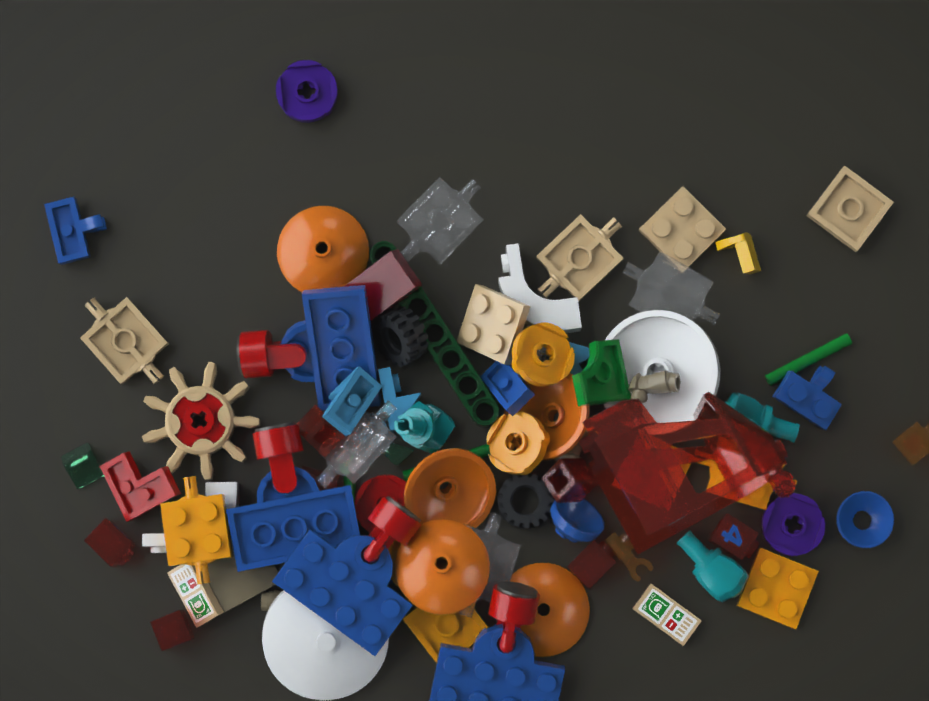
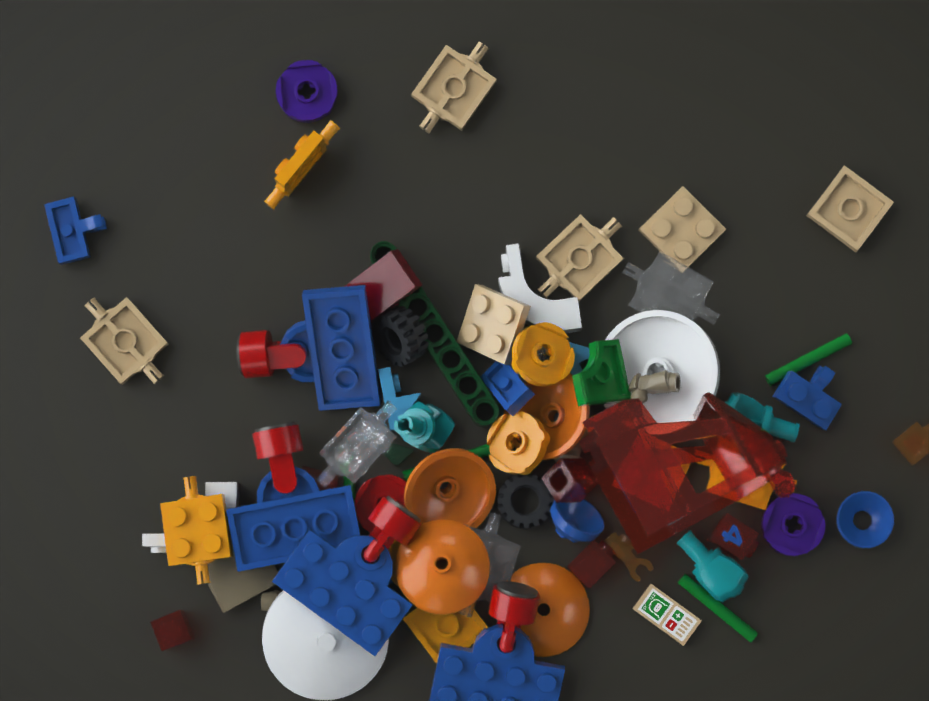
clear green slope [61,442,104,489] -> none
clear red brick [84,518,137,567] -> none
plate [100,451,181,522] -> none
tan gear [142,362,260,480] -> none
tile [167,564,224,628] -> none
orange dish [277,206,369,292] -> none
clear red brick [296,404,345,457] -> none
dark azure slope [322,366,382,436] -> none
clear plate [396,177,484,264] -> none
yellow tile [715,232,761,275] -> none
light orange plate [736,548,819,629] -> none
none -> light orange plate [264,120,340,210]
none -> tan plate [411,42,497,134]
none -> green bar [677,574,758,643]

